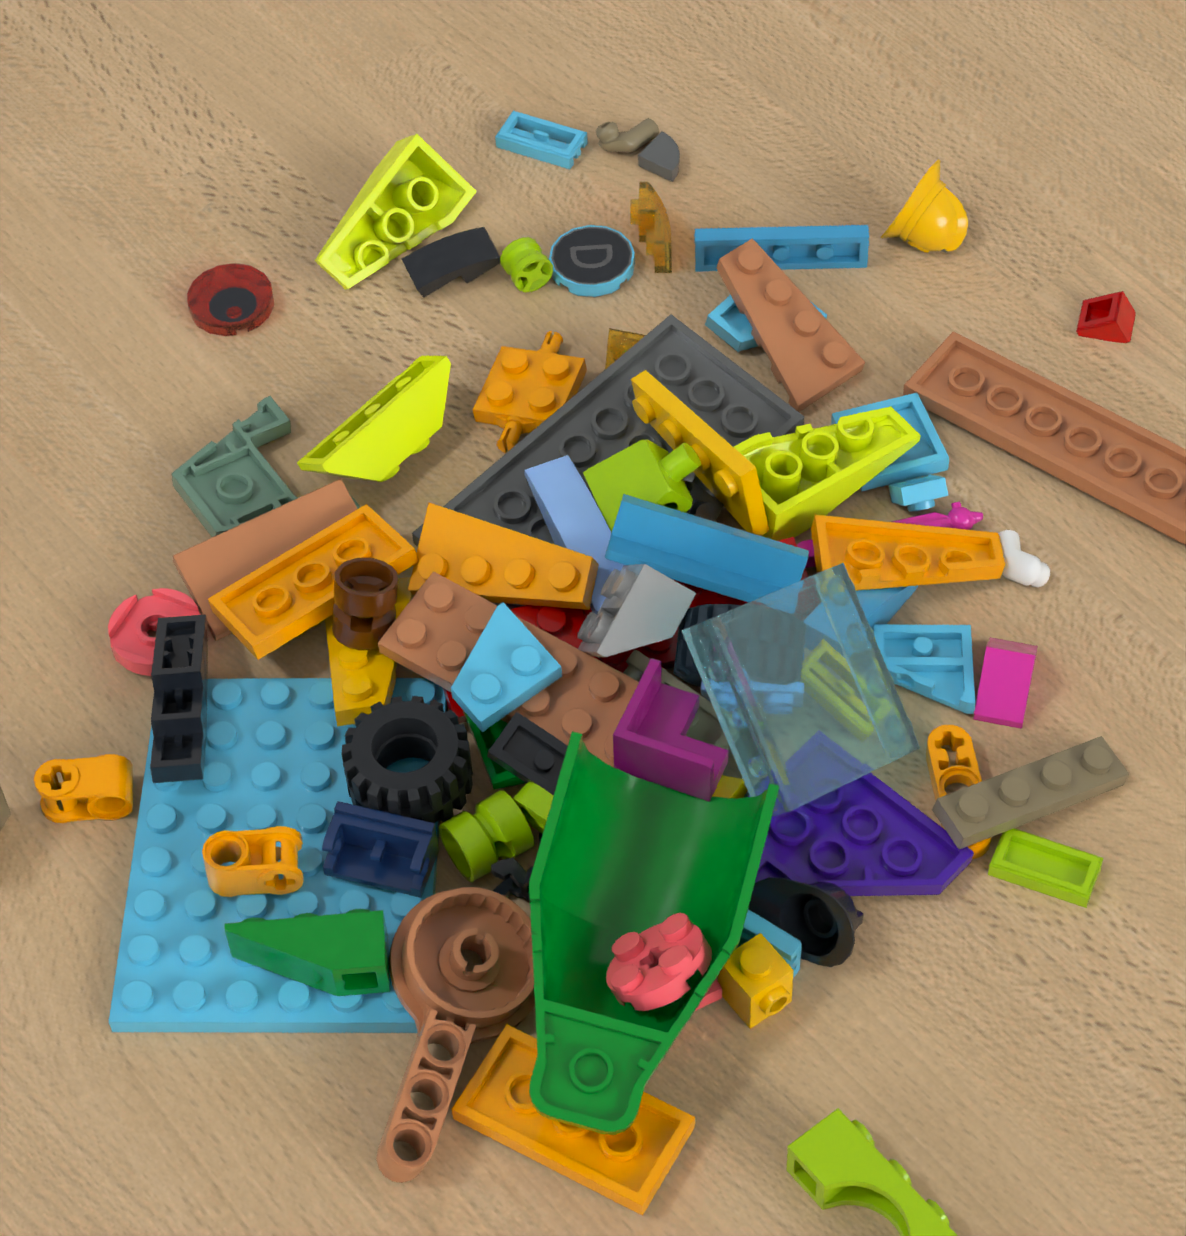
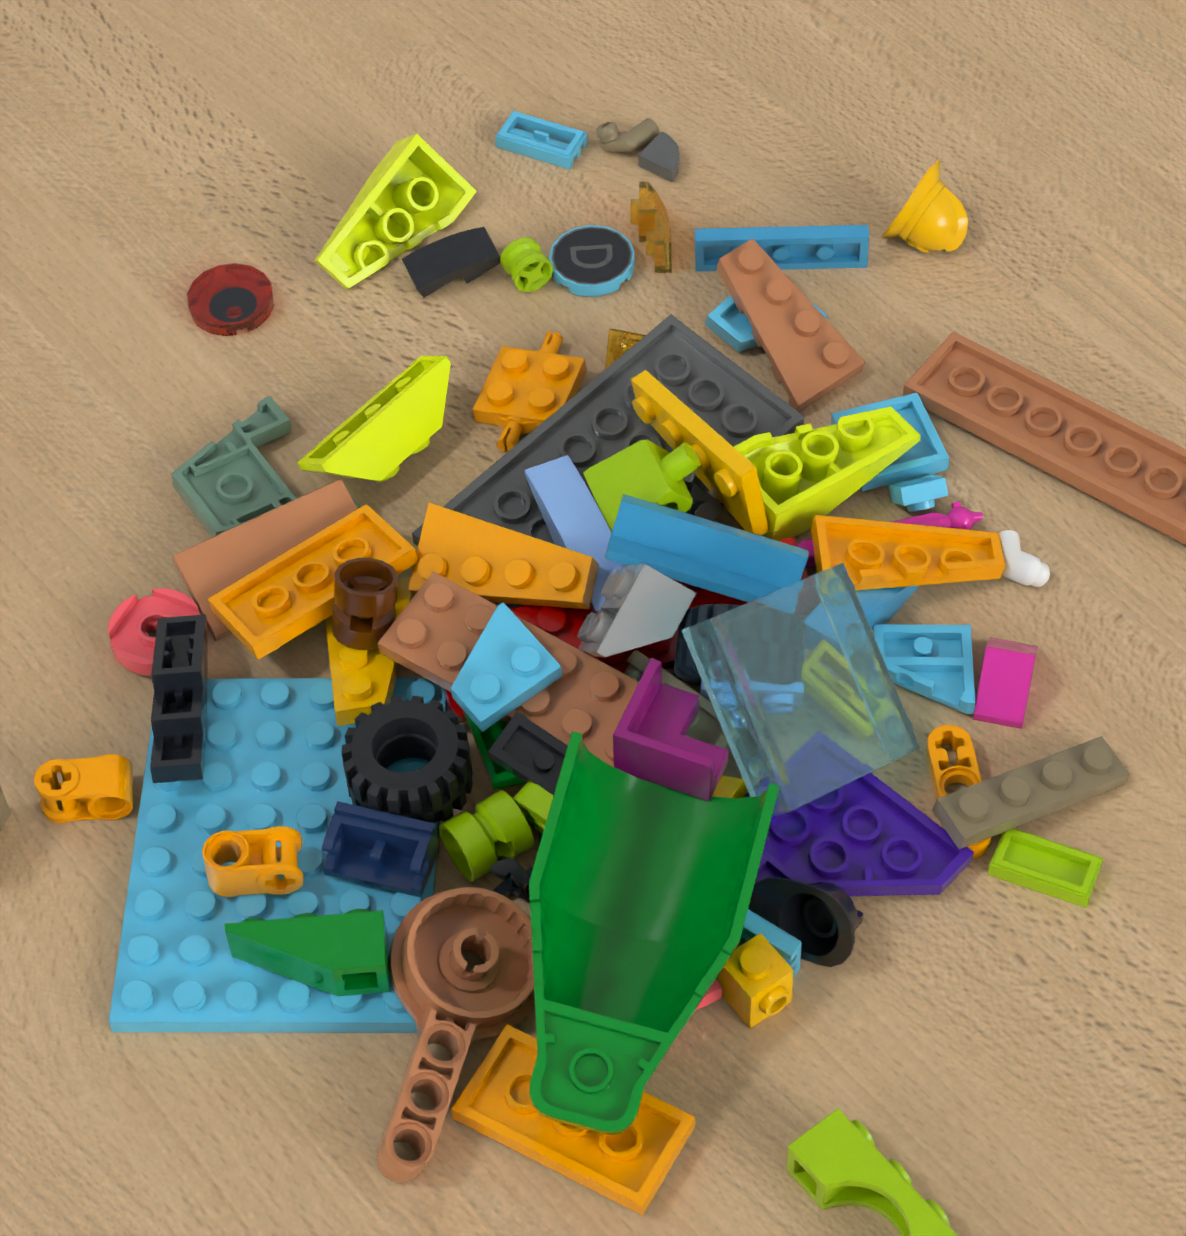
coral plate [606,913,712,1011] -> none
red slope [1076,291,1136,343] -> none

